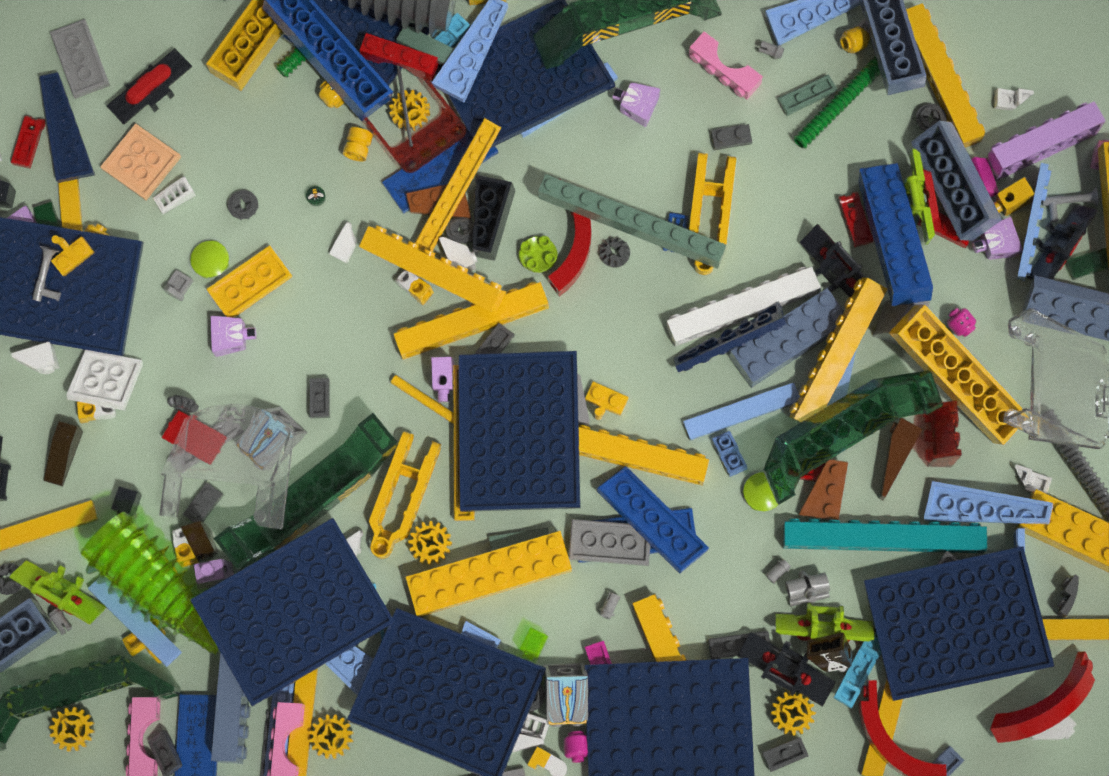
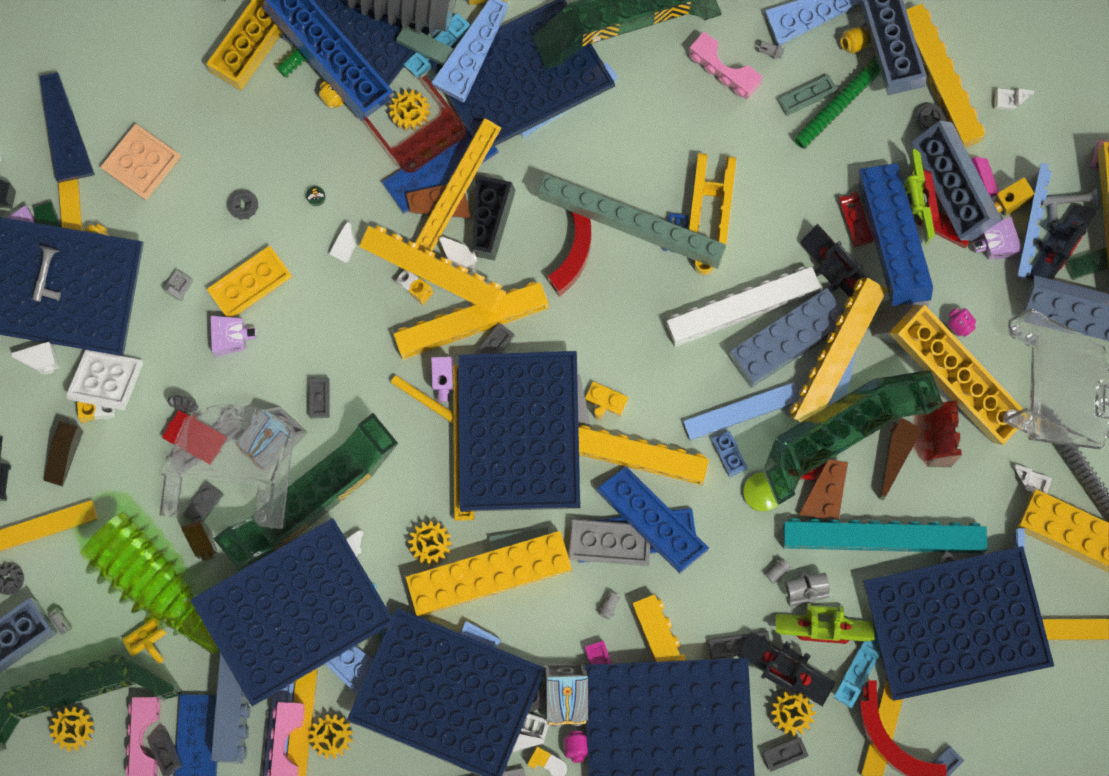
lime piece [9,560,106,625] -> none
red plate [11,116,46,169] -> none
light grey tile [50,19,110,99] -> none
yellow plate [51,235,95,276] -> none
light blue tile [88,575,182,667] -> none
black piece [106,48,192,125] -> none
black brick [111,486,142,519] -> none
white slope [153,176,196,214] -> none
yellow leg [172,528,199,568] -> none
lime dish [190,241,229,278] -> none
lavender torso [194,559,234,590] -> none
yellow wheel [343,127,373,162] -> none
red arch [360,33,439,82] -> none
yellow piece [369,431,442,559] -> none
dark grey piece [396,65,413,147] -> none
dark grey gear [446,217,474,245] -> none
lime dish [519,236,557,273] -> none
clear neon green brick [520,627,549,661] -> none
dark grey gear [600,237,630,268] -> none
lavender torso [613,83,660,127] -> none
dark blue wing [674,301,786,373] -> none
dark grey plate [711,124,752,150] -> none
dark brown torso [807,632,852,672] -> none
light blue wing [924,481,1053,524] -> none
lavender brick [987,101,1106,182] -> none
red arch [990,651,1095,743] -> none
white slope [1027,716,1076,740] -> none
dark grey slope [1056,574,1079,619] -> none

